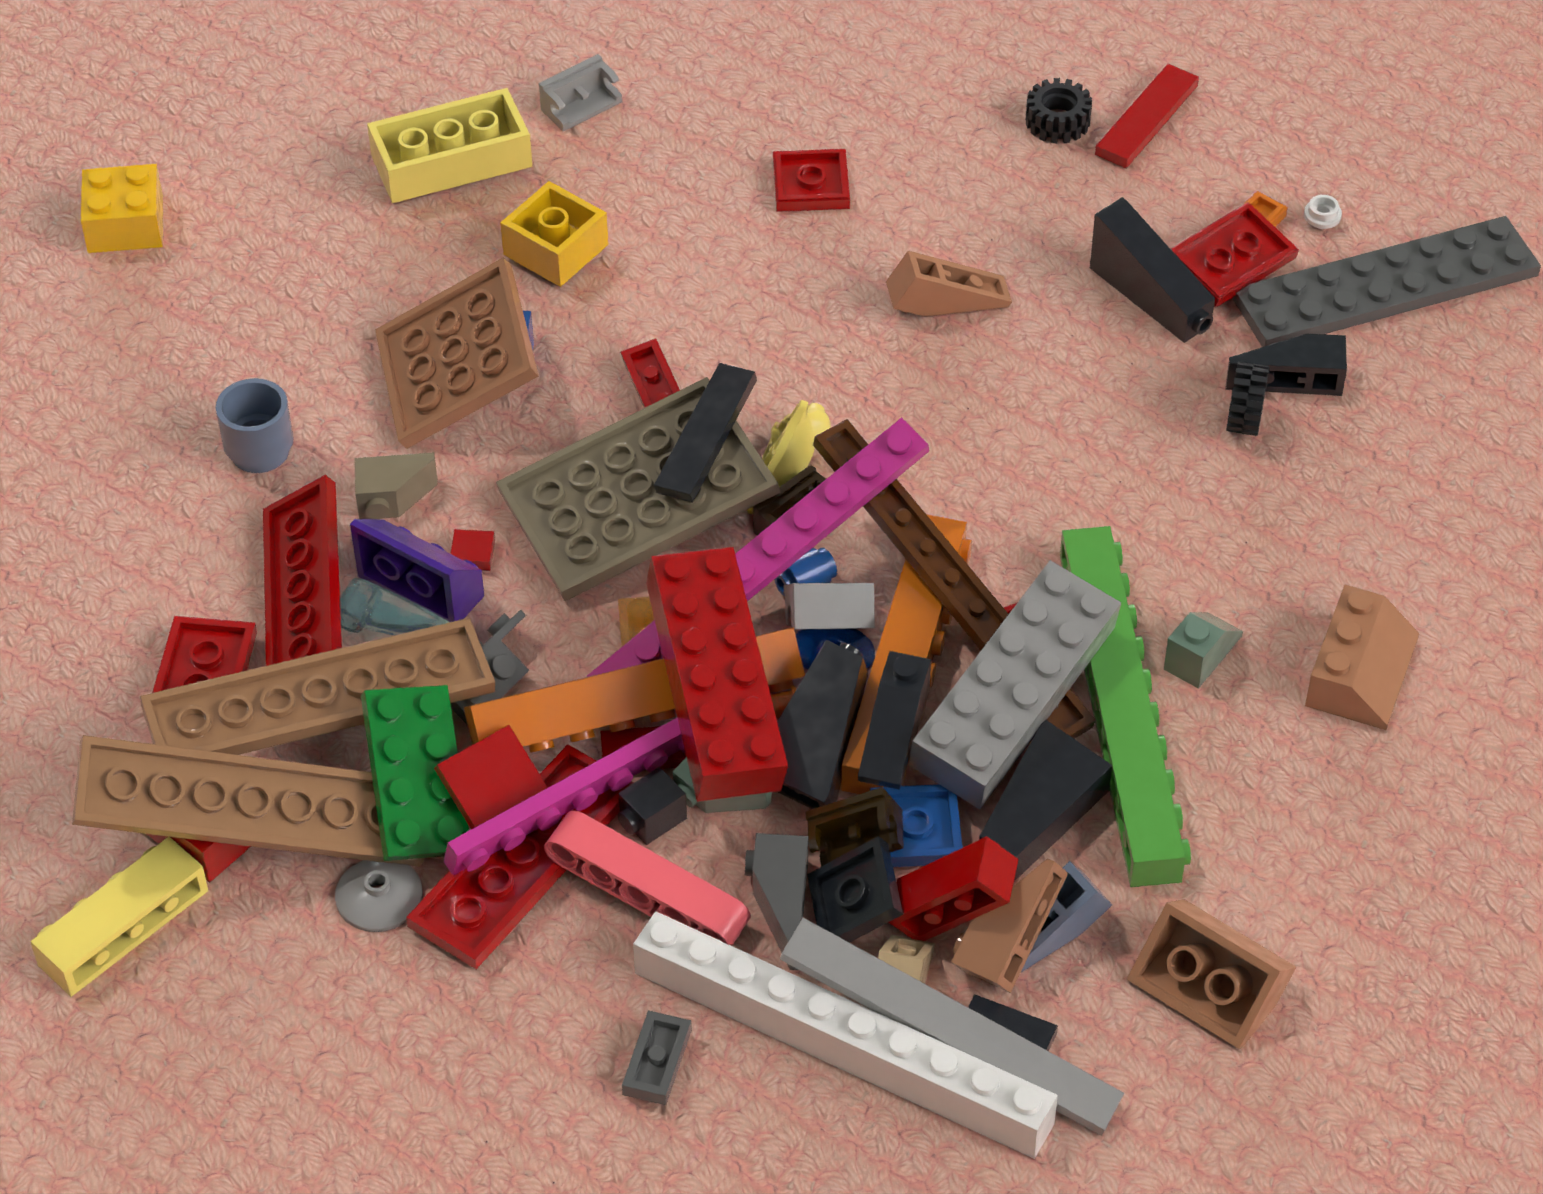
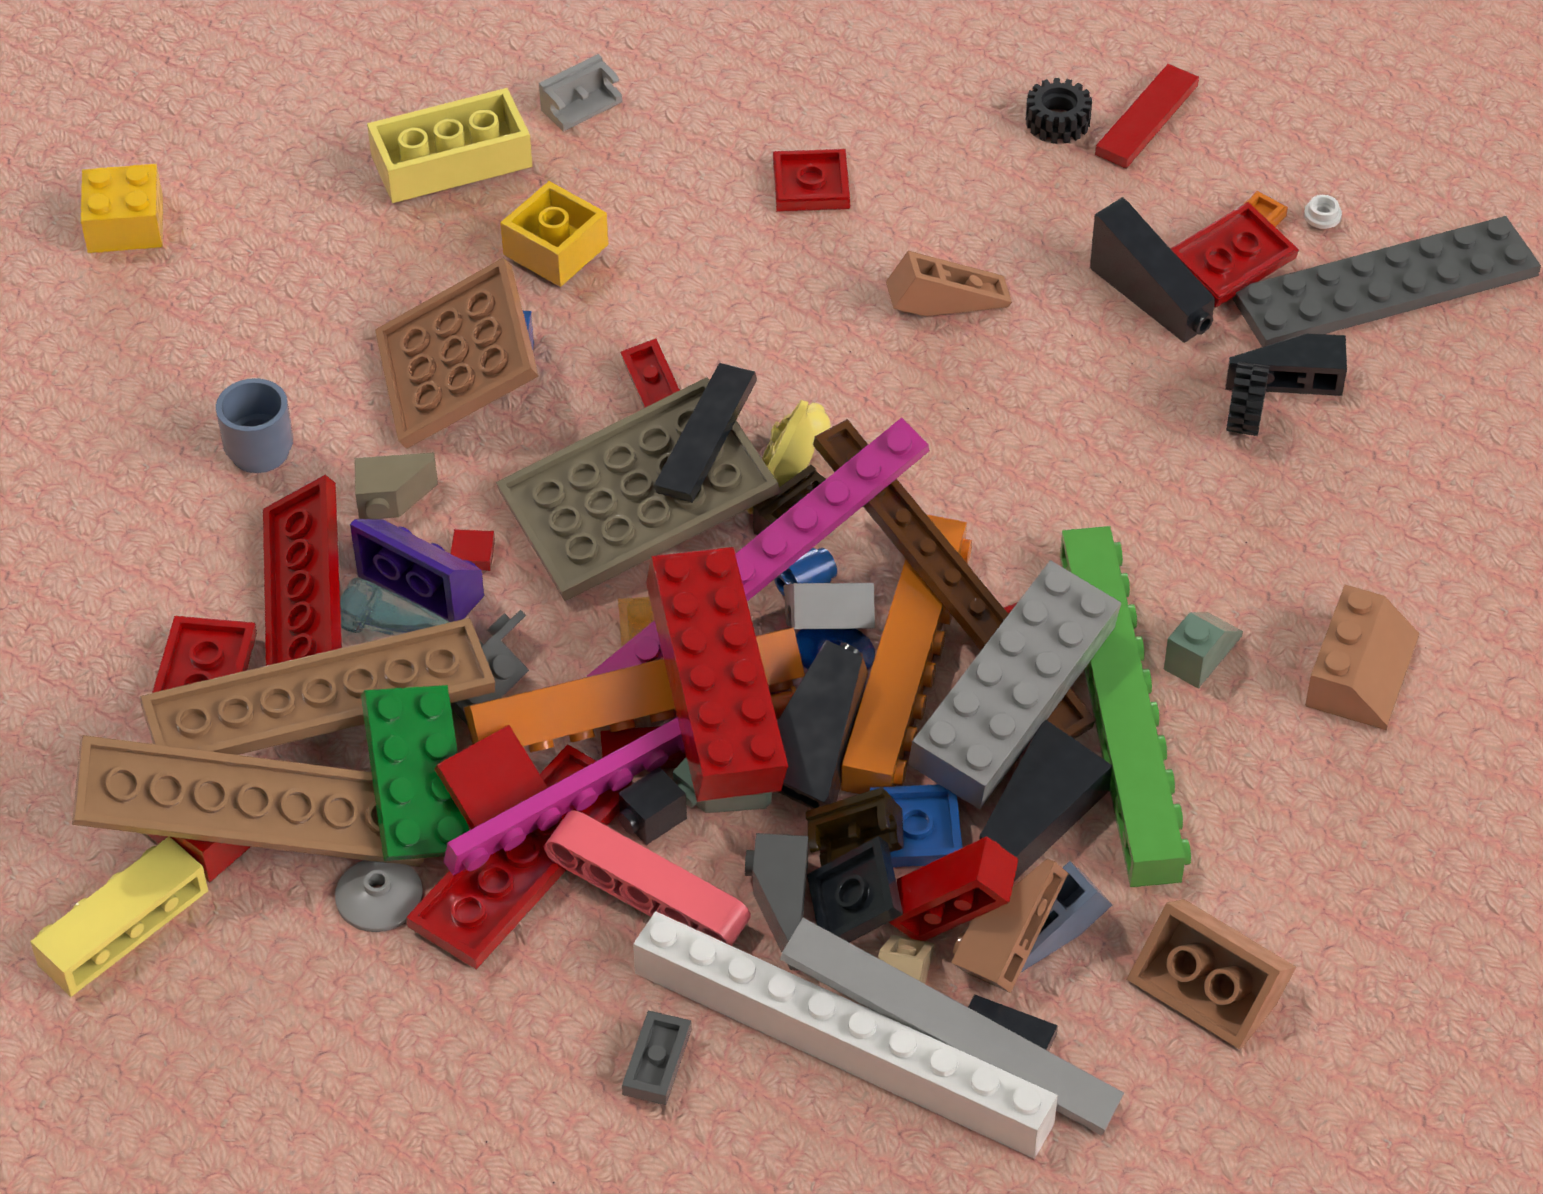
black slope [858,651,931,790] -> none

